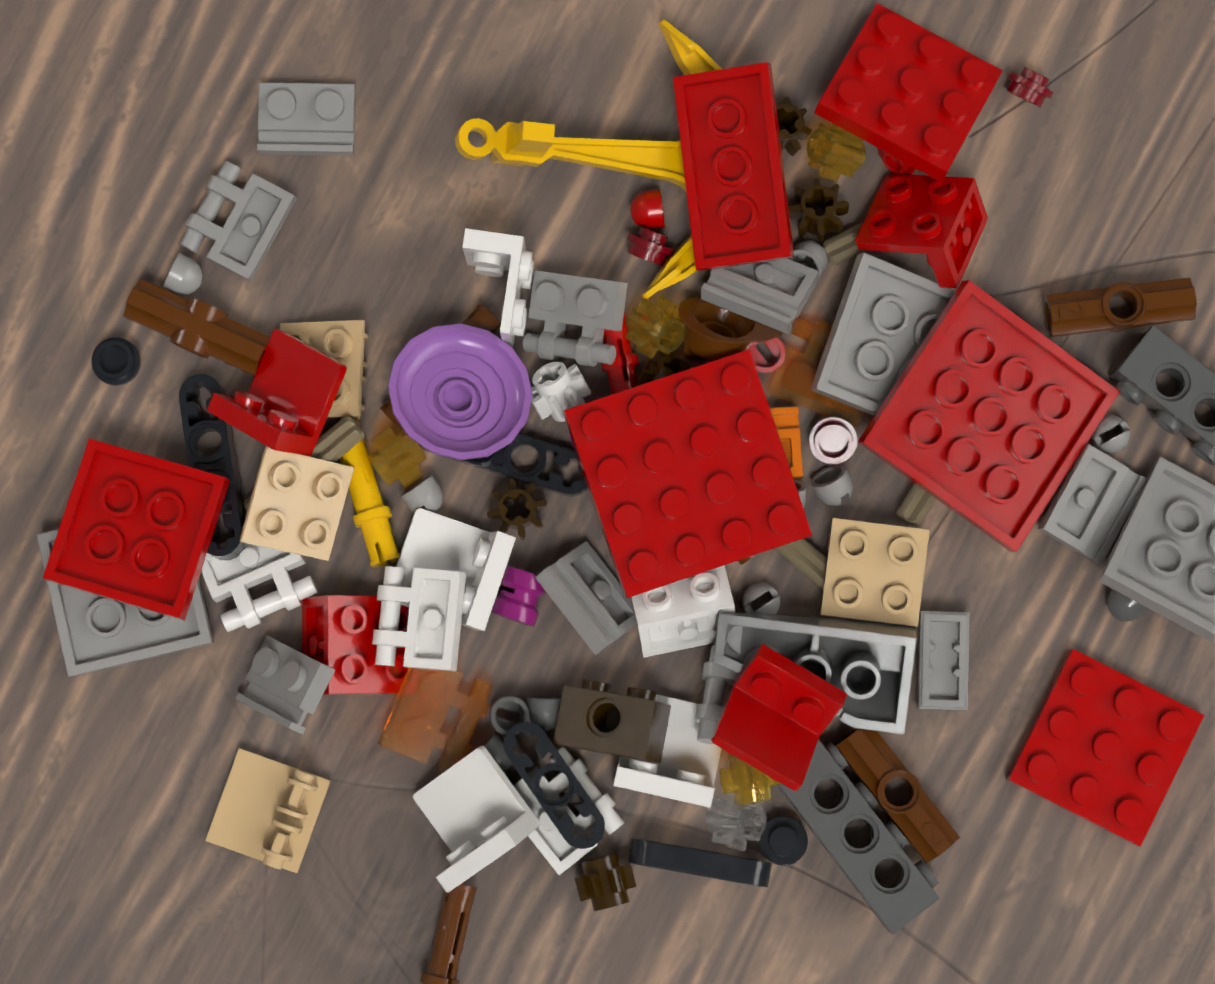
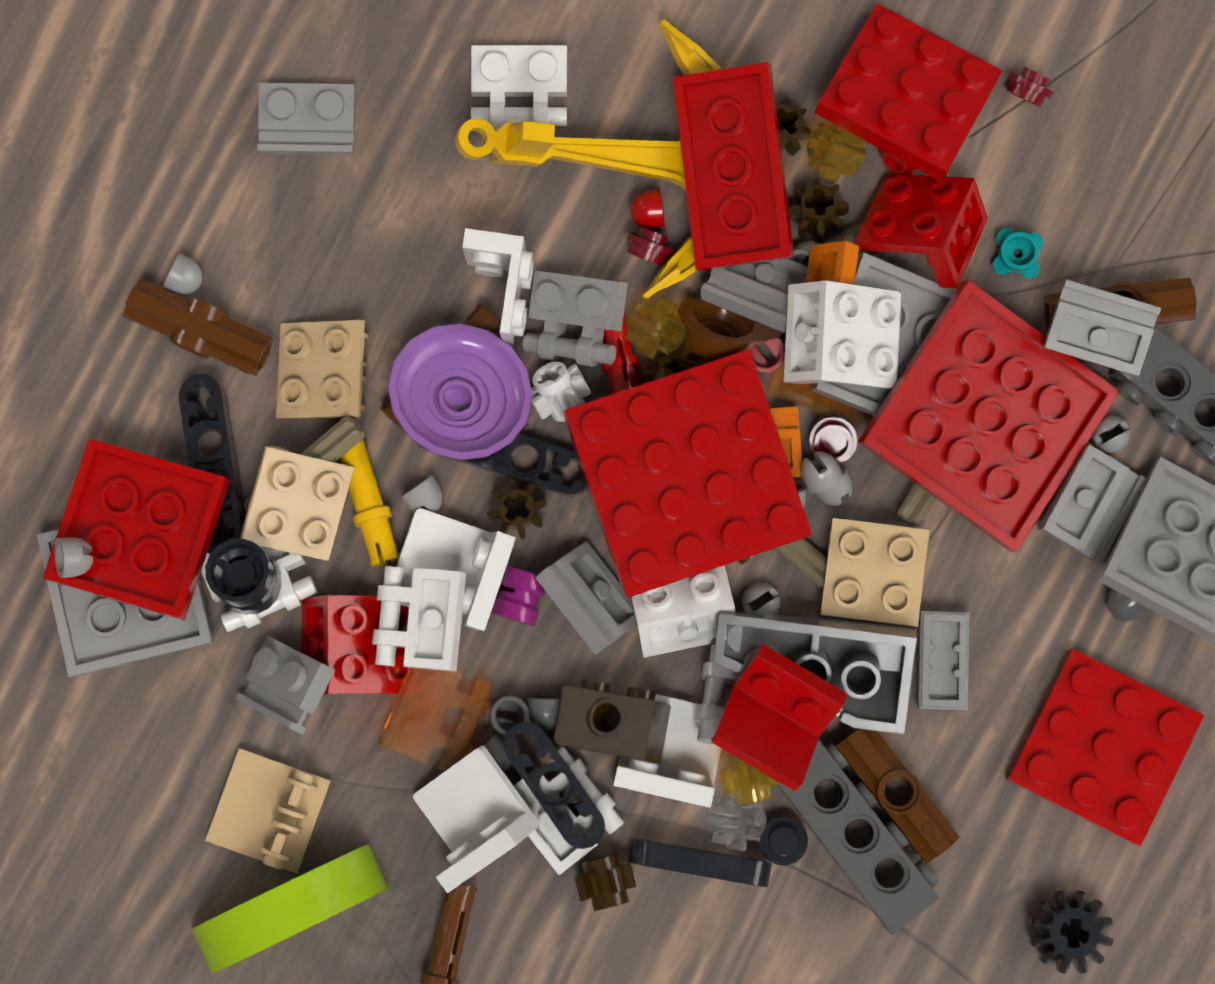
black plate [91,337,141,386] -> none
light grey plate [179,161,297,282] -> none
red bracket [207,329,347,456] -> none
clear yellow gear [367,427,428,488] -> none
none -> light grey hinge [55,537,94,578]
none -> lime window [191,844,389,974]
none -> black wheel [205,538,282,615]
none -> white plate [471,45,567,131]
none -> white bracket [784,281,901,389]
none -> light grey hinge [800,451,843,494]
none -> orange plate [806,241,859,285]
none -> teal plate [992,228,1044,279]
none -> black gear [1028,890,1113,974]
none -> light grey plate [1043,279,1161,376]

